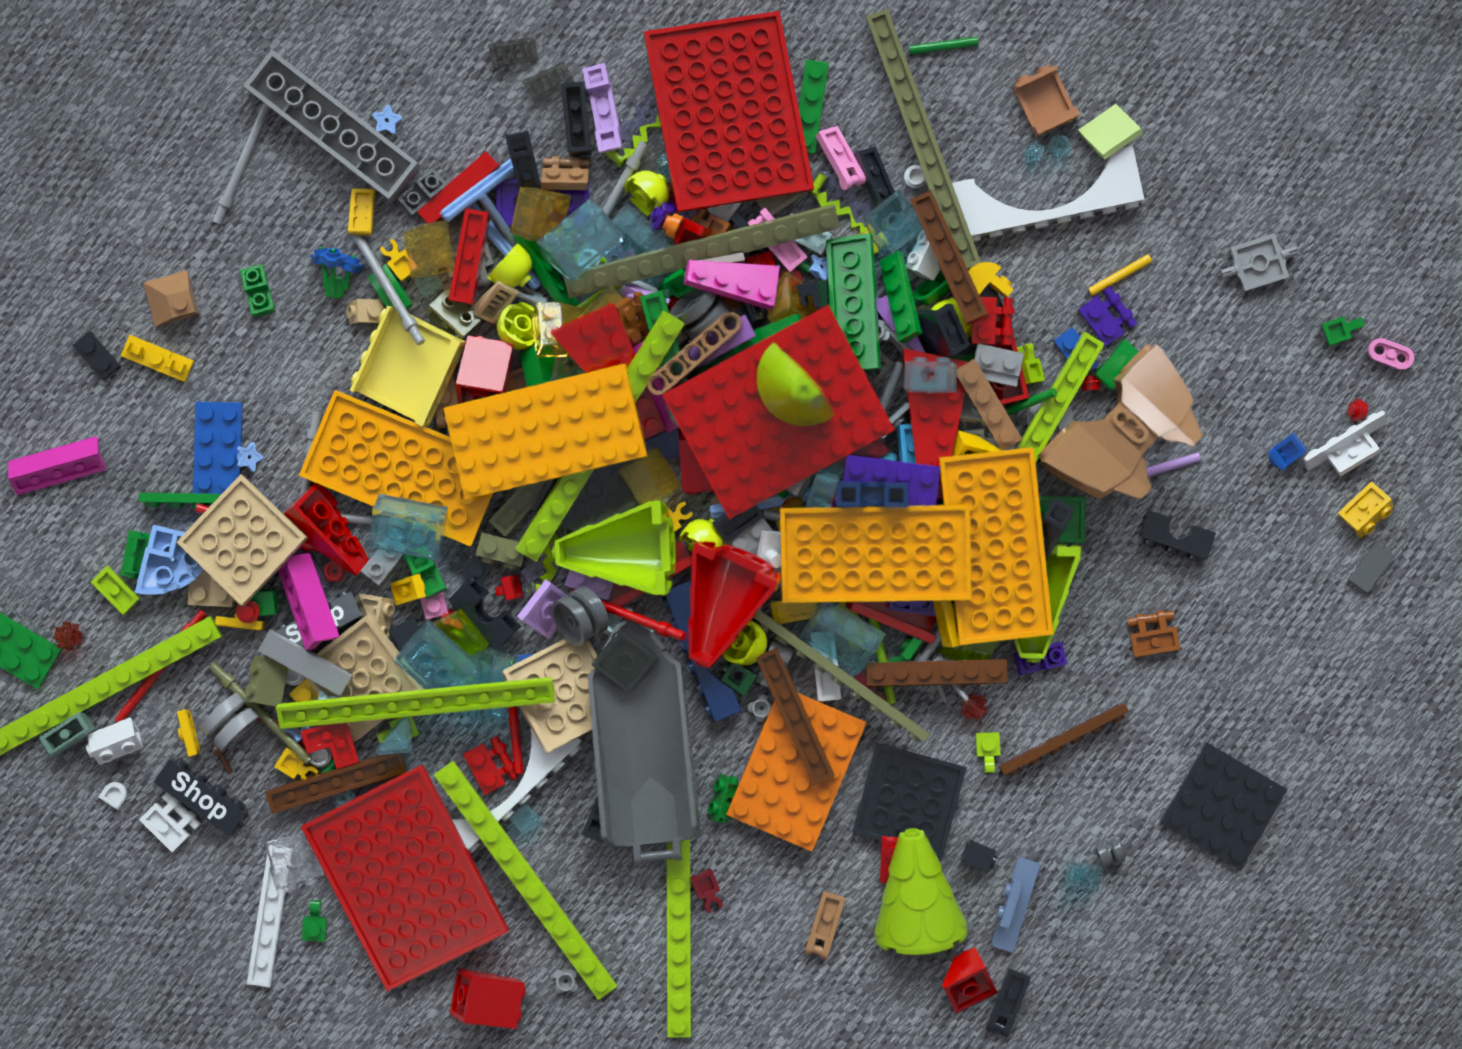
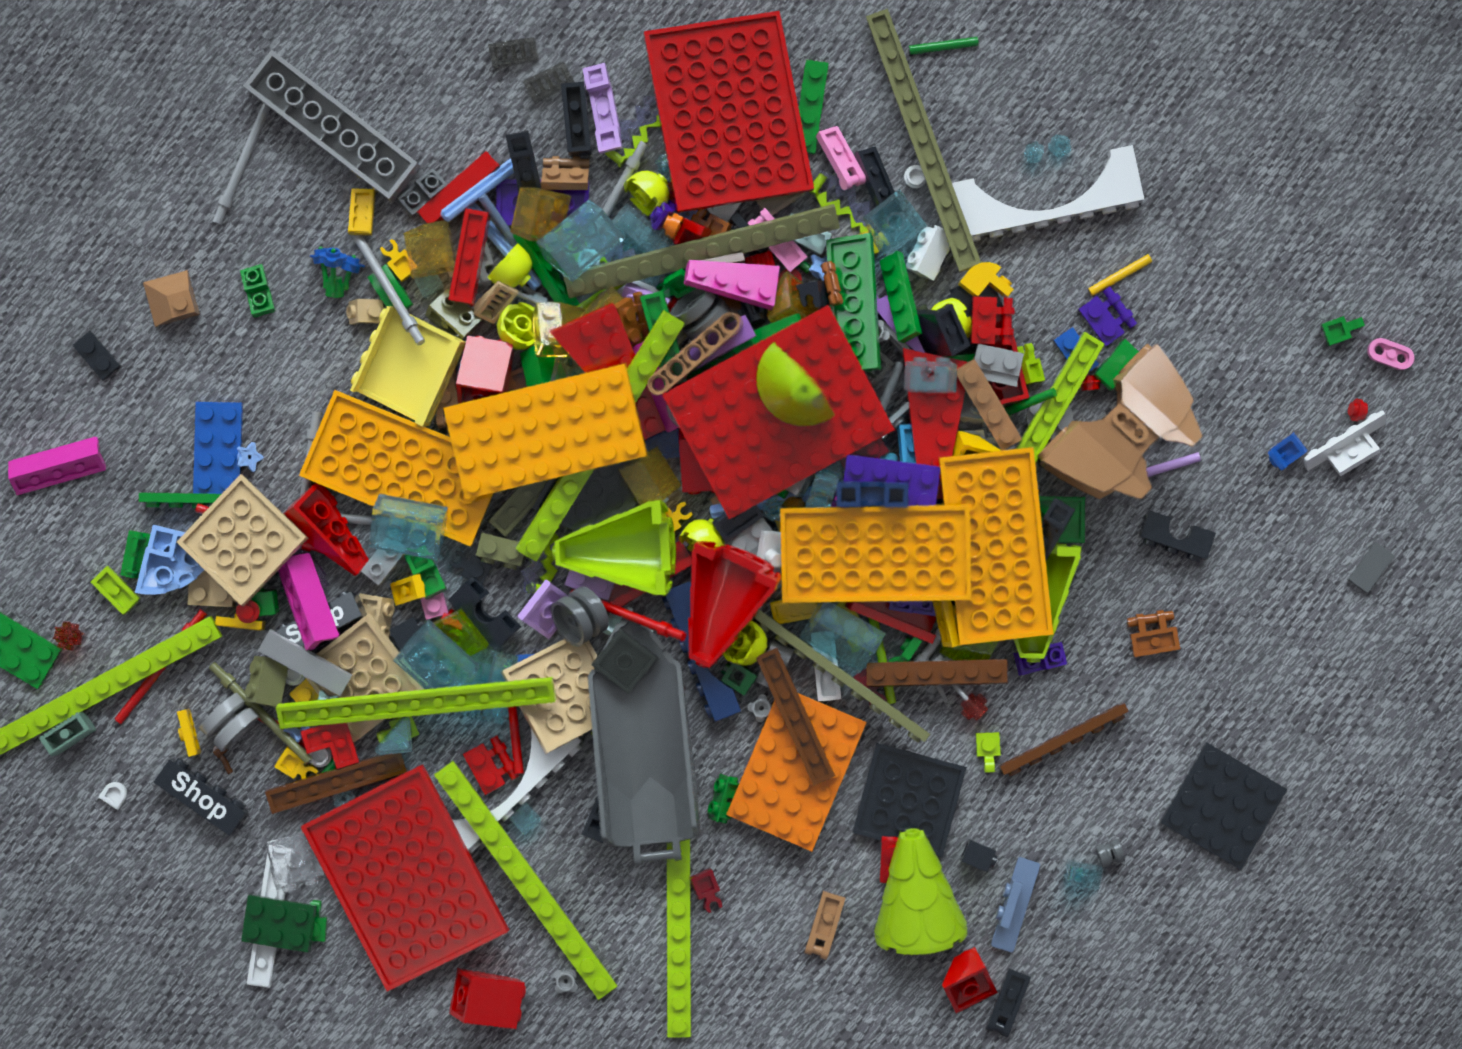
white brick [86,718,143,765] -> none
yellow plate [121,335,194,382] -> none
white plate [139,792,201,852] -> none
red plate [323,560,346,583] -> none
light blue plate [373,105,402,134] -> none
red tile [494,574,524,601] -> none
reddish brown plate [910,190,988,325] -> none
green plate [913,270,950,305] -> none
nougat panel [1013,65,1080,138] -> none
yellowish green tile [1078,104,1143,160] -> none
light grey plate [1220,233,1299,292] -> none
yellow bracket [1338,481,1394,538] -> none
none -> dark green plate [241,894,317,953]
none -> clear light blue plate [762,498,785,520]
none -> dark orange axle [821,261,843,306]

